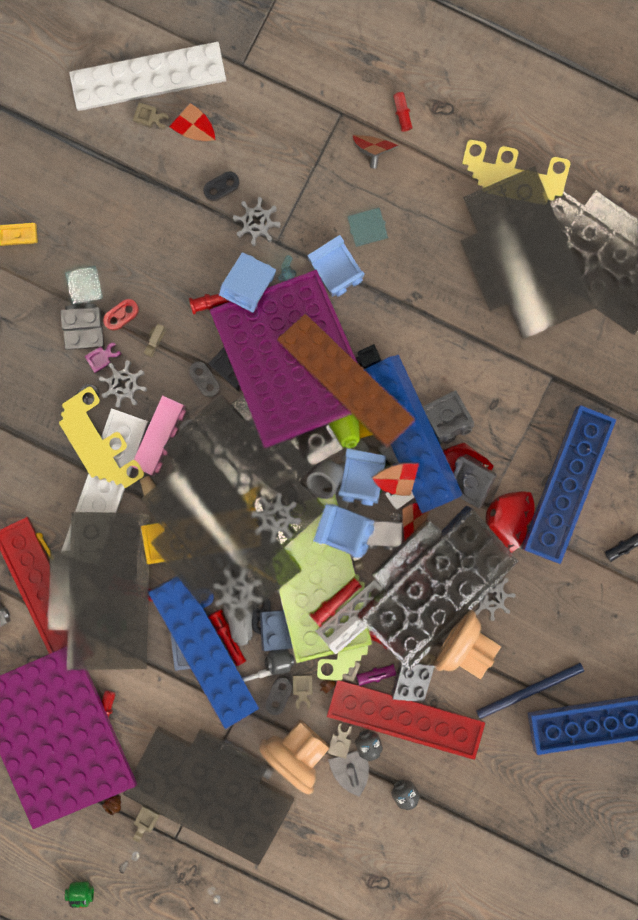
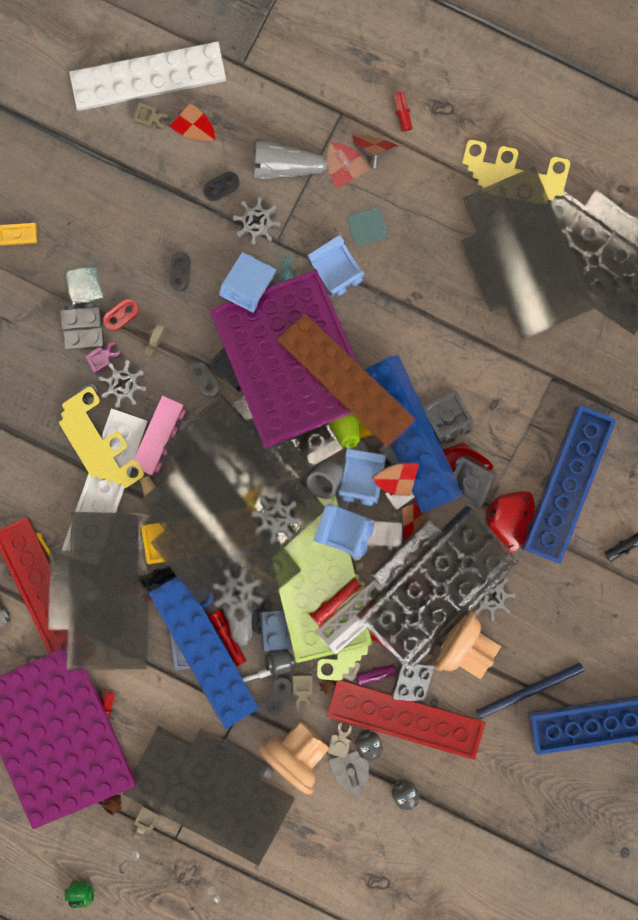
red pin [189,294,231,315] -> none
black plate [356,344,382,369] -> none
none -> black pin [139,565,177,588]
none -> black plate [169,252,191,291]
none -> light grey cone [252,139,327,179]
none -> clear shield [327,142,370,189]

